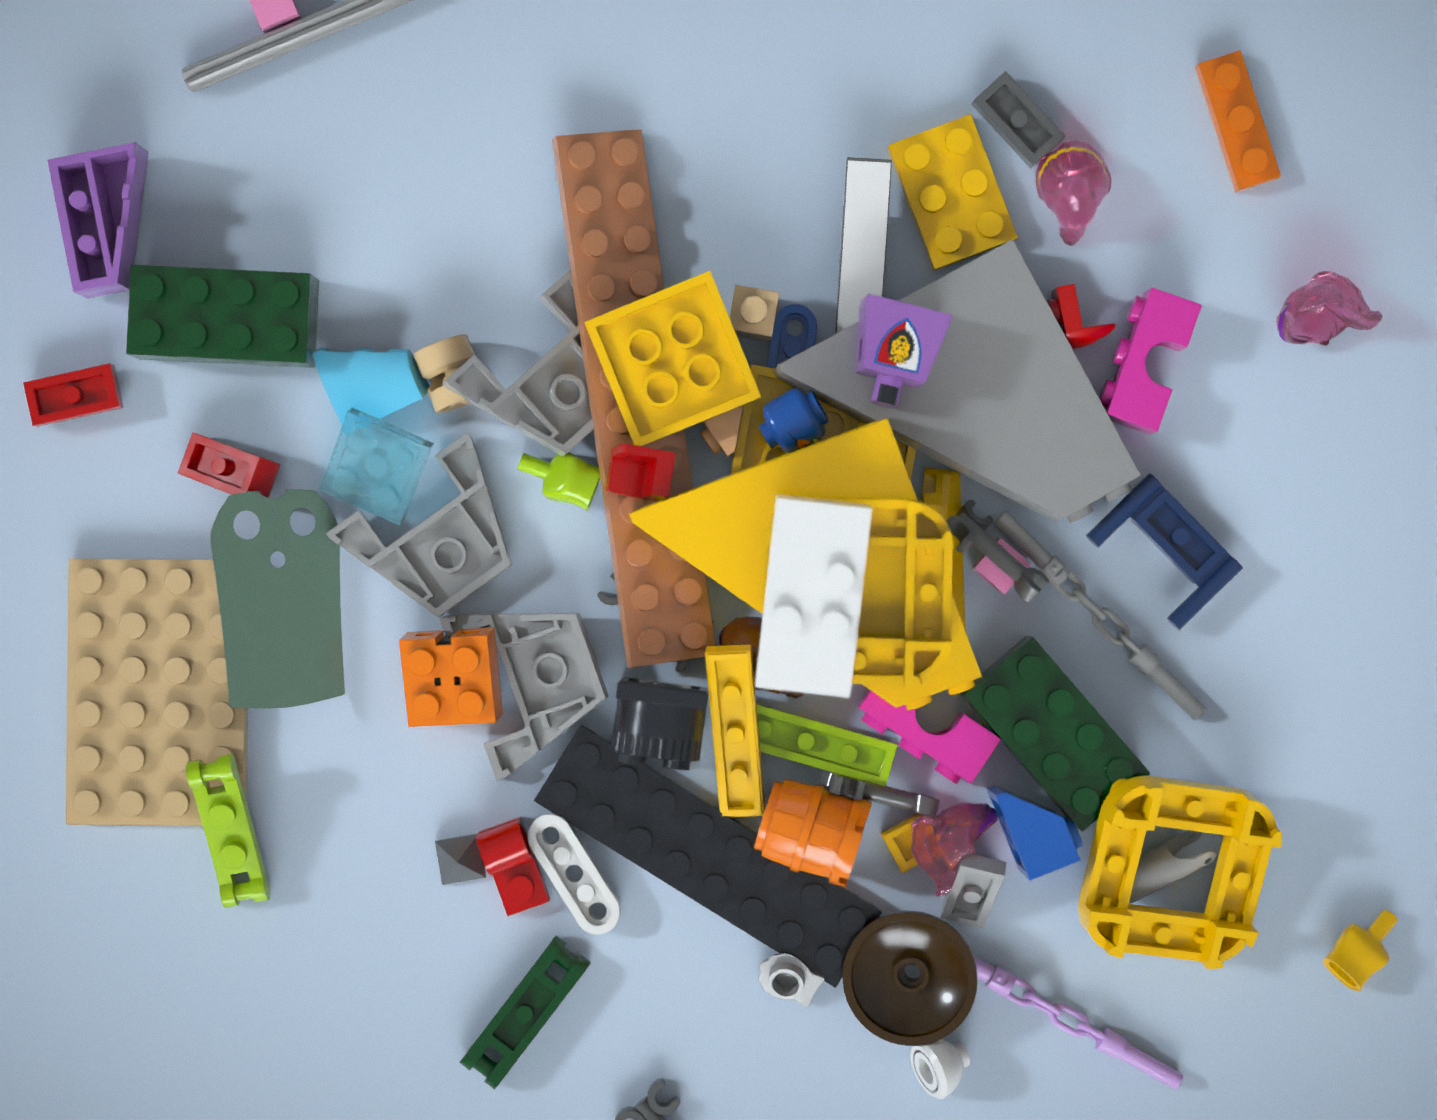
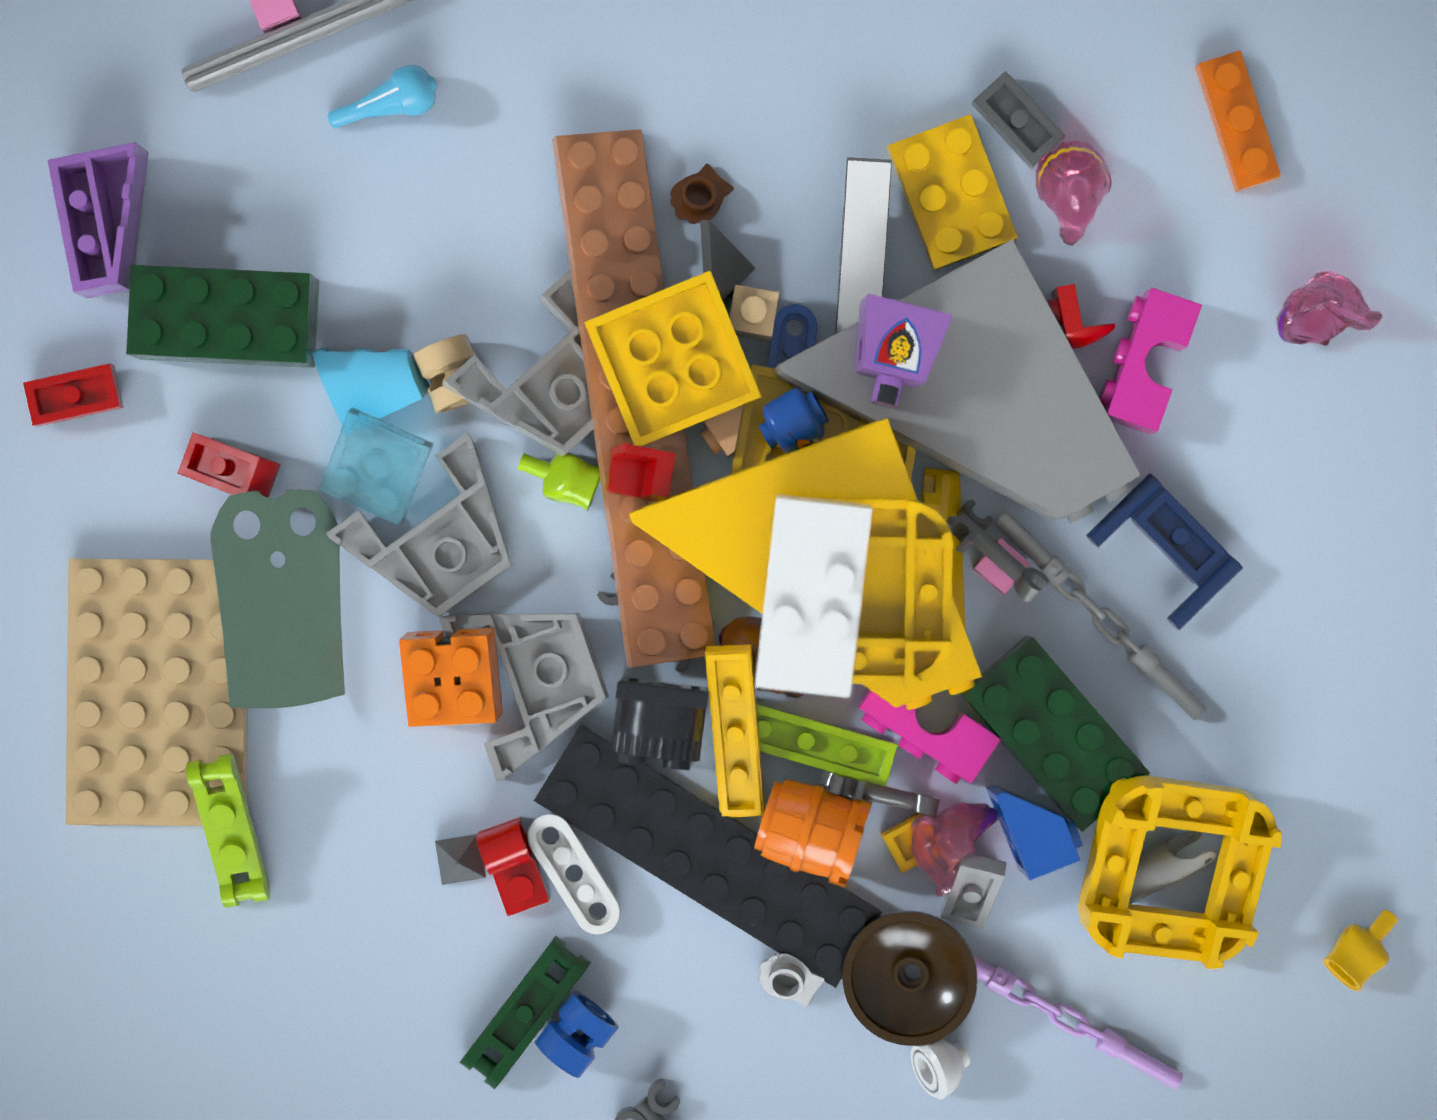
none -> medium azure piece [327,65,437,128]
none -> blue wheel [535,991,619,1078]
none -> reddish brown animal [670,163,734,224]
none -> dark grey slope [700,220,755,303]

